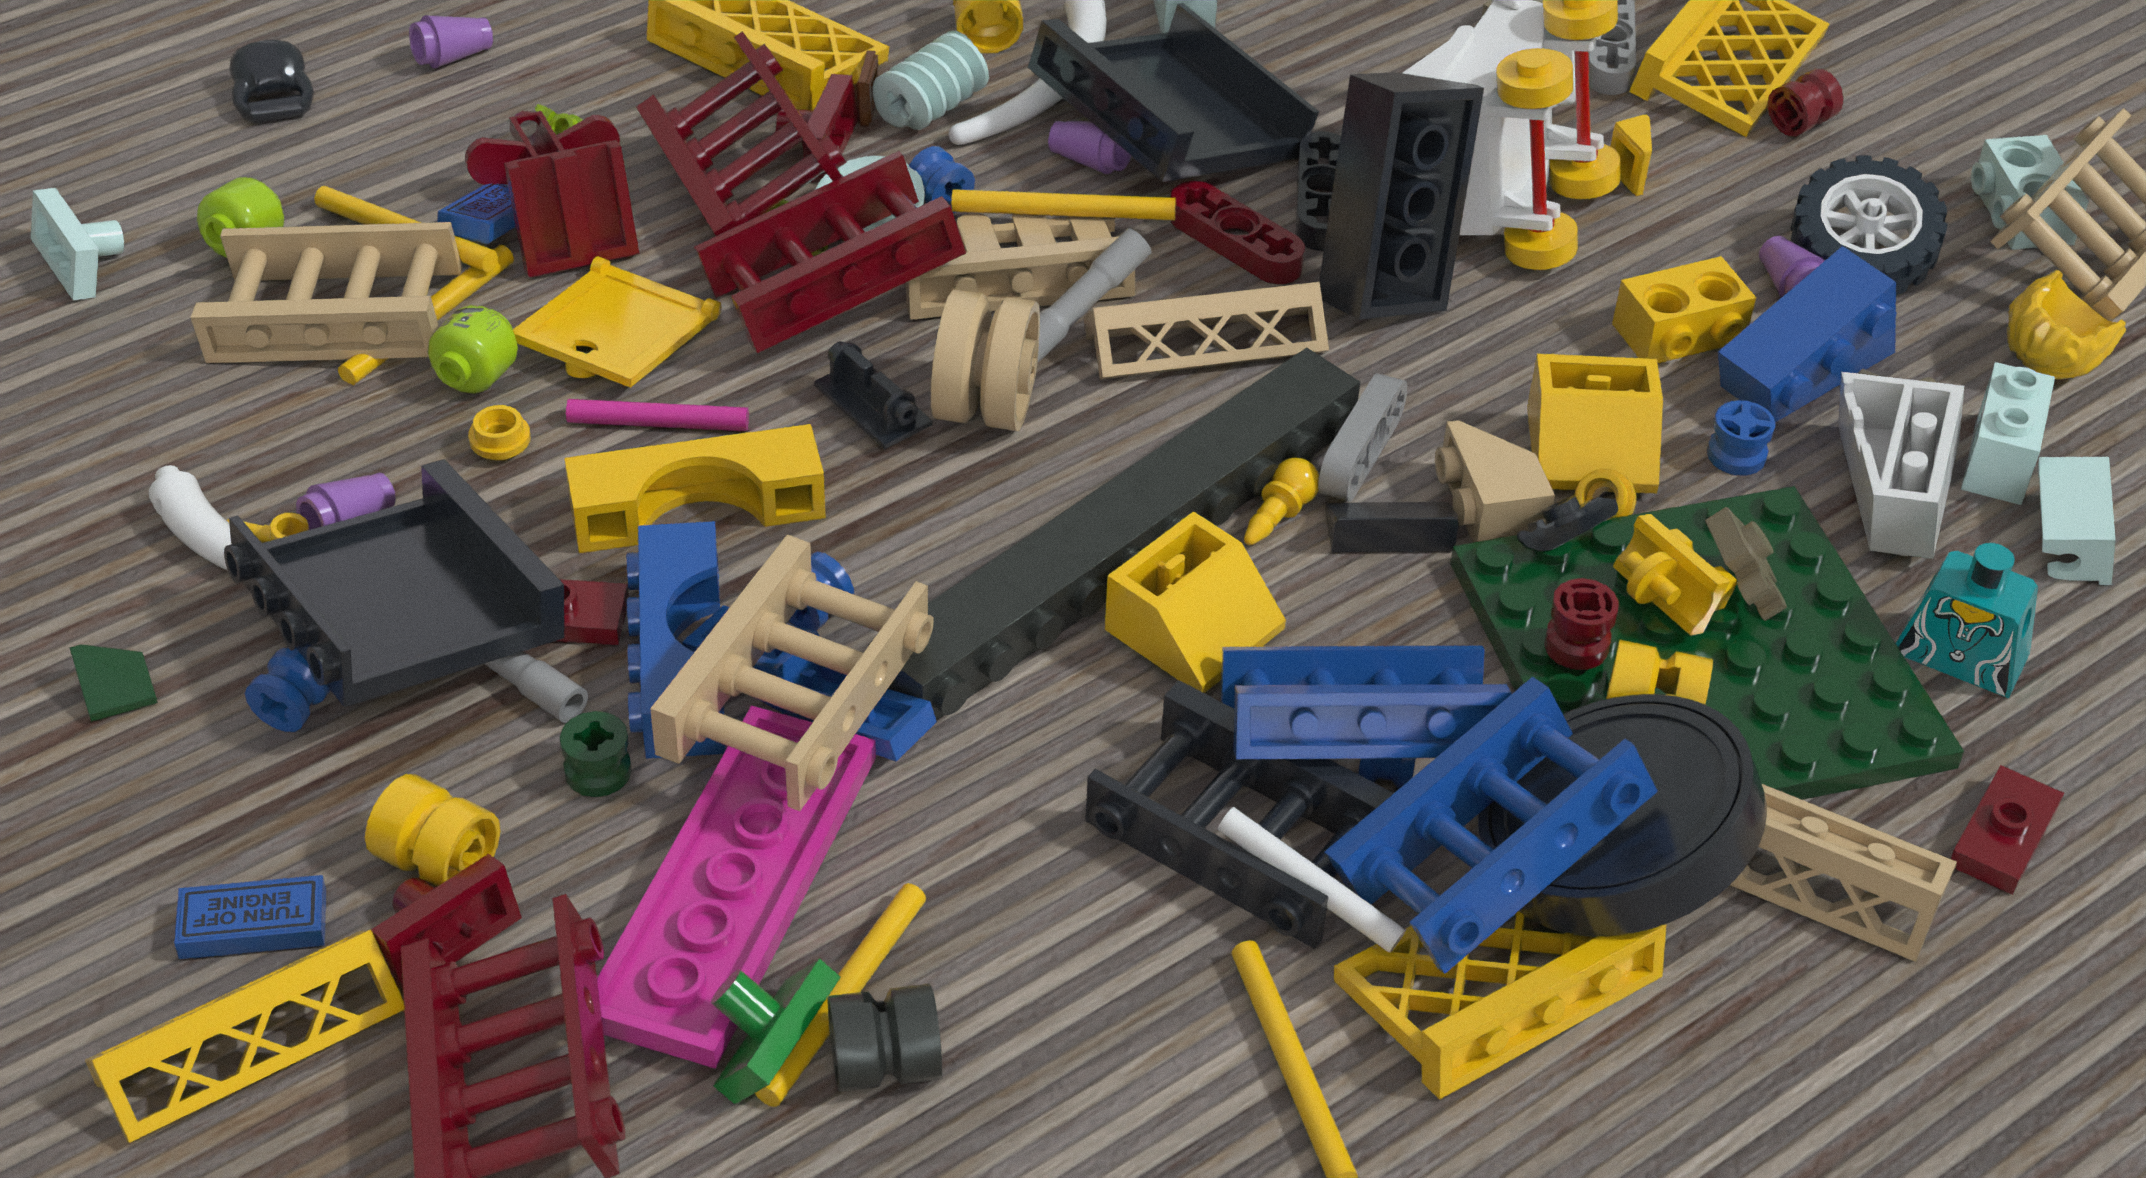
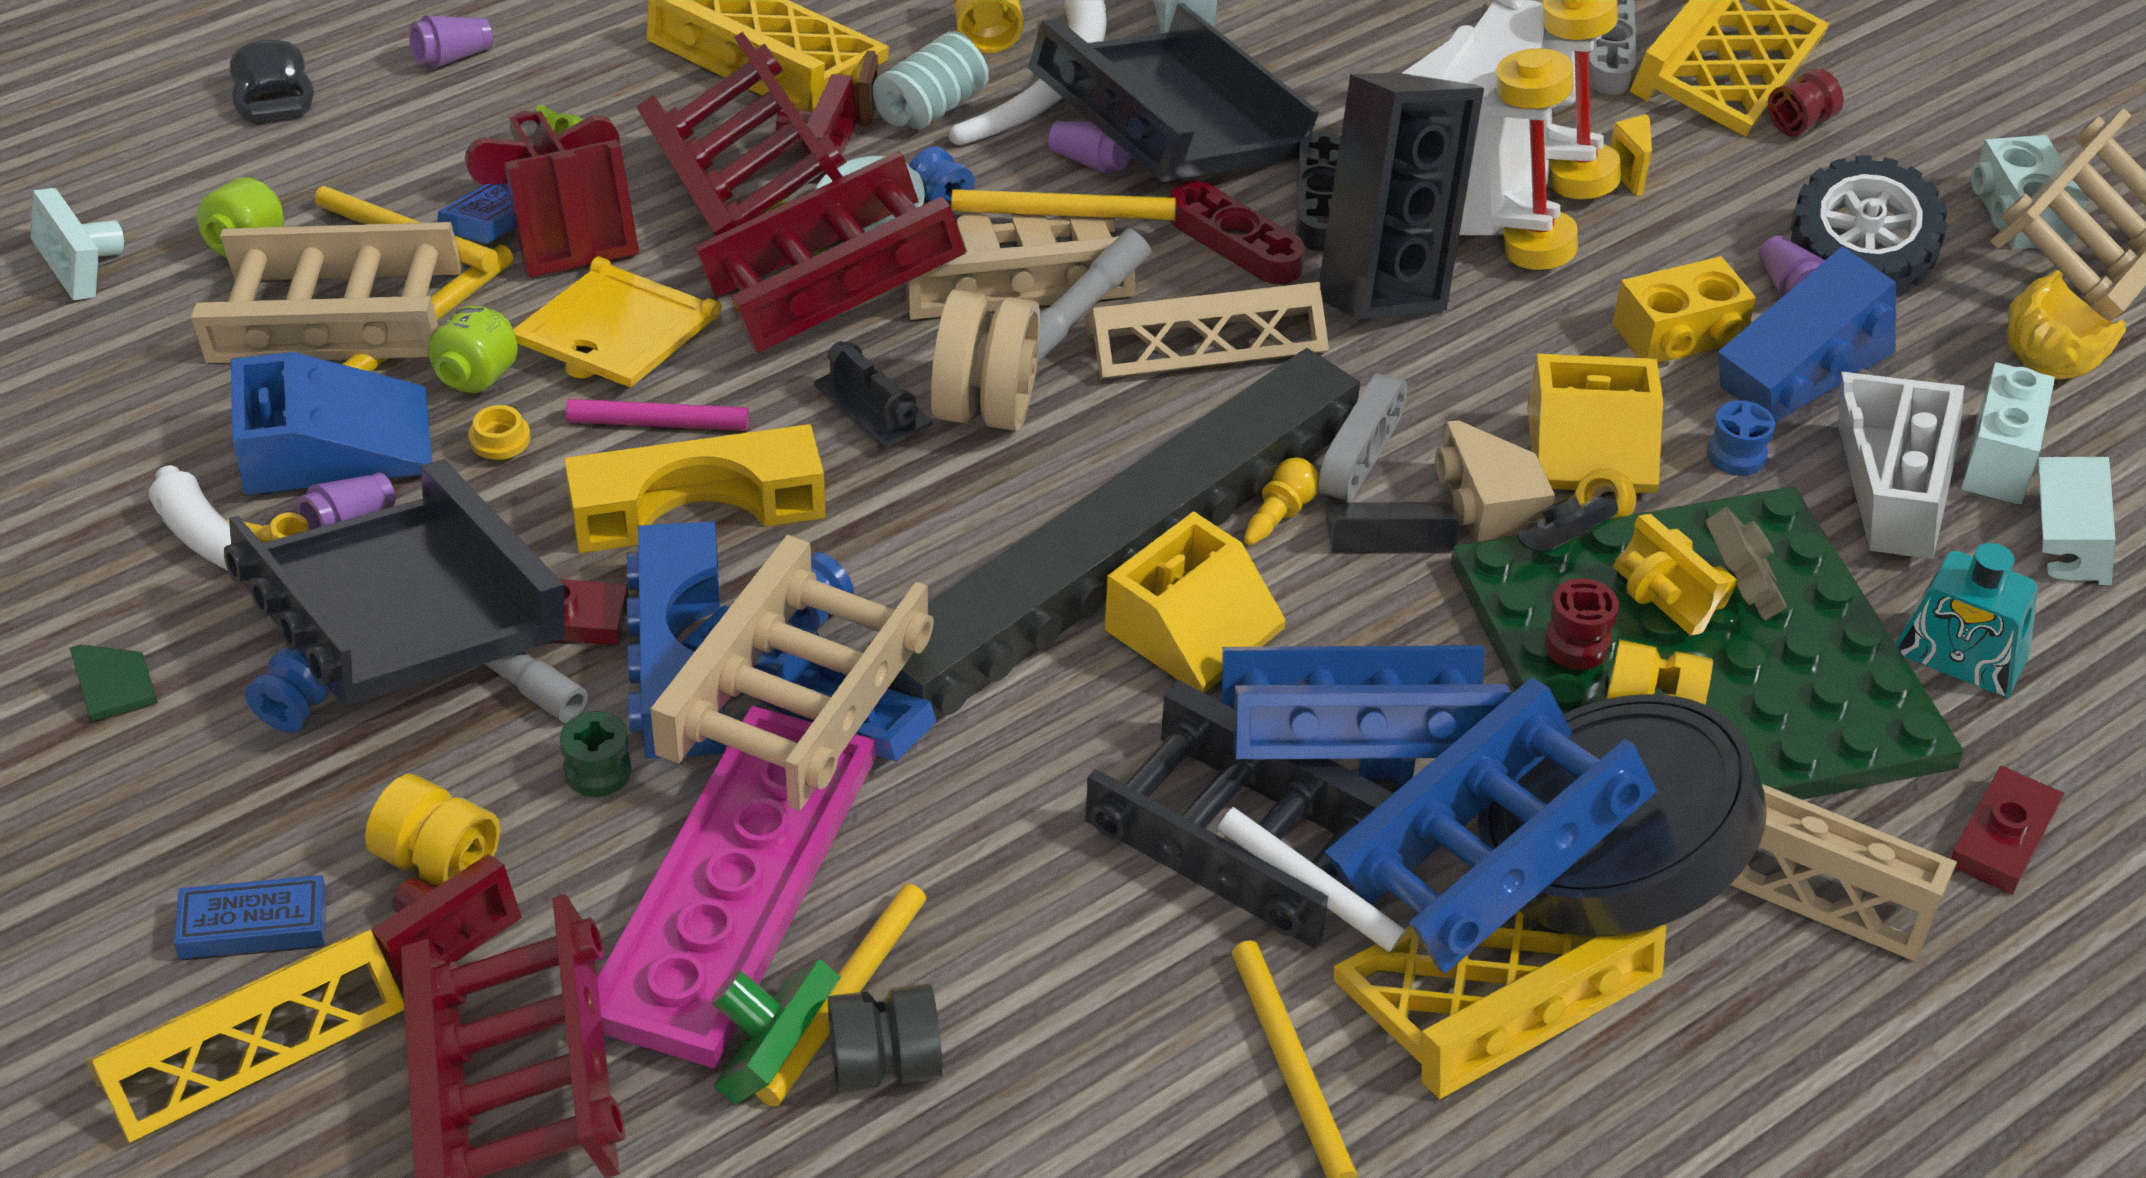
none -> blue slope [231,352,432,495]

